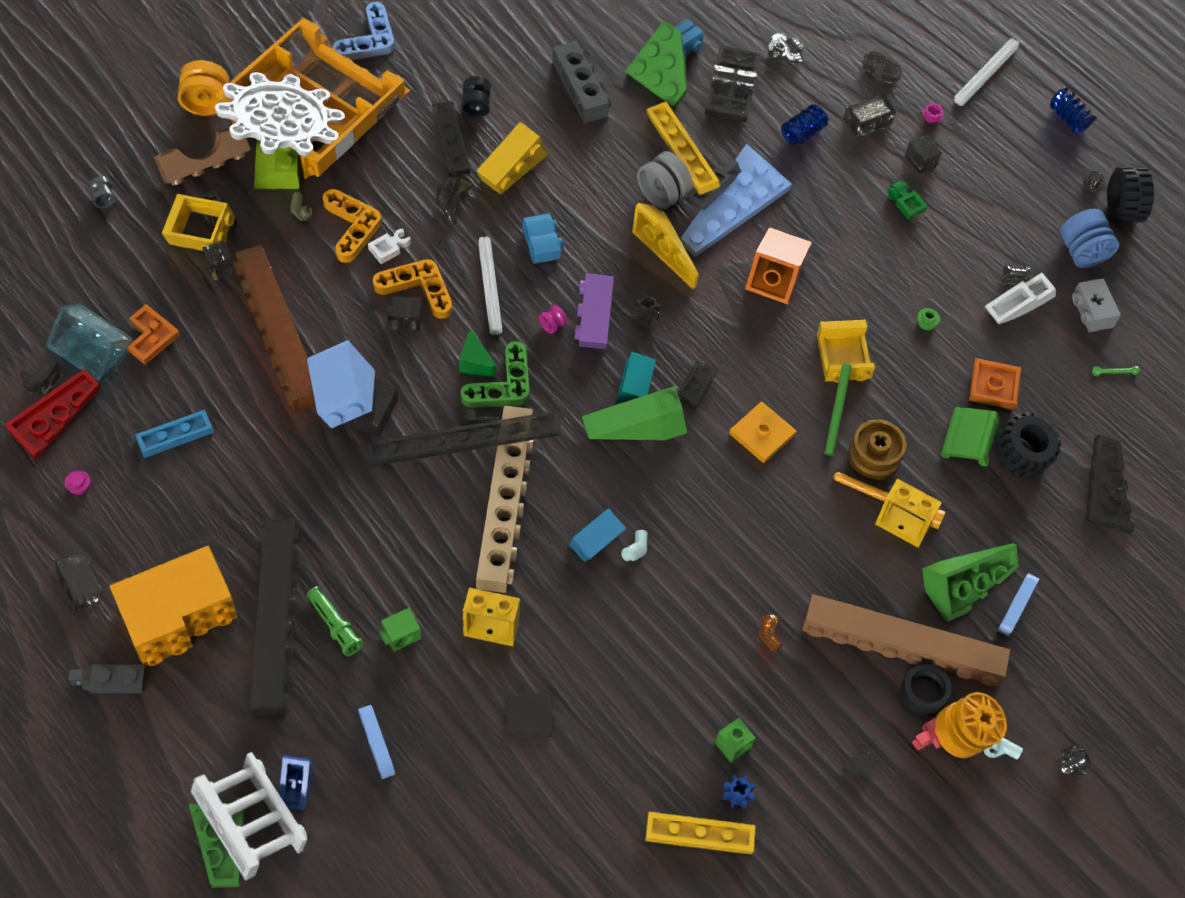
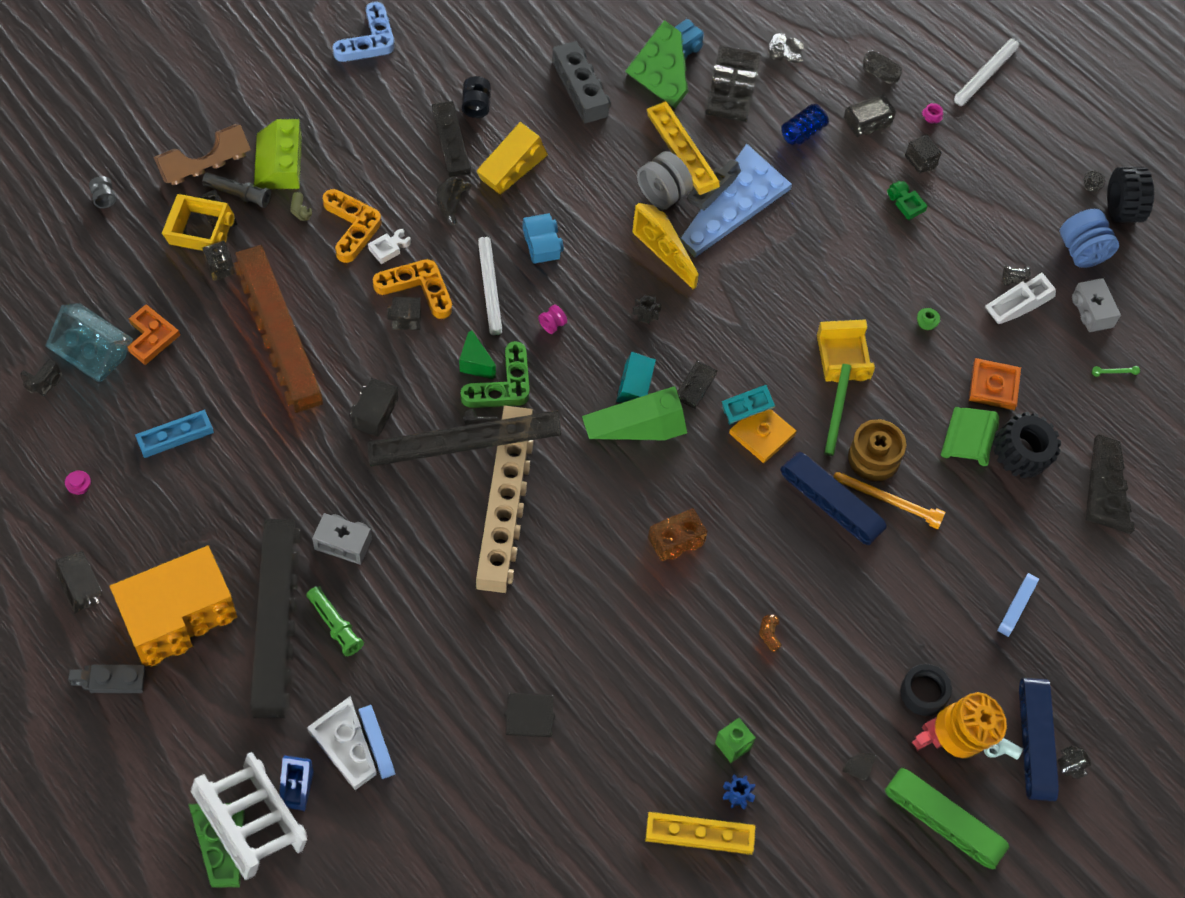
red wing [4,368,101,460] -> none
light orange wheel [177,60,229,116] -> none
light orange piece [215,18,410,179] -> none
white plate [215,73,345,156] -> none
light blue slope [307,340,375,428] -> none
bright green brick [379,608,421,652] -> none
yellow window [463,588,520,646] -> none
dark azure hinge [568,508,626,562] -> none
medium lavender wedge [575,273,614,349] -> none
light aqua arm [622,530,647,561] -> none
orange slope [745,228,812,304] -> none
medium nougat brick [802,594,1010,686] -> none
yellow window [875,479,942,548] -> none
bright green wedge [922,543,1019,621] -> none
clear blue piece [1049,87,1097,133] -> none
none -> dark grey pin [202,172,271,208]
none -> white wing [307,697,377,790]
none -> light grey brick [312,513,372,565]
none -> clear orange brick [648,508,708,561]
none -> teal hinge [722,385,775,425]
none -> dark blue beam [780,452,887,545]
none -> bright green beam [885,768,1009,869]
none -> dark blue beam [1019,678,1059,801]

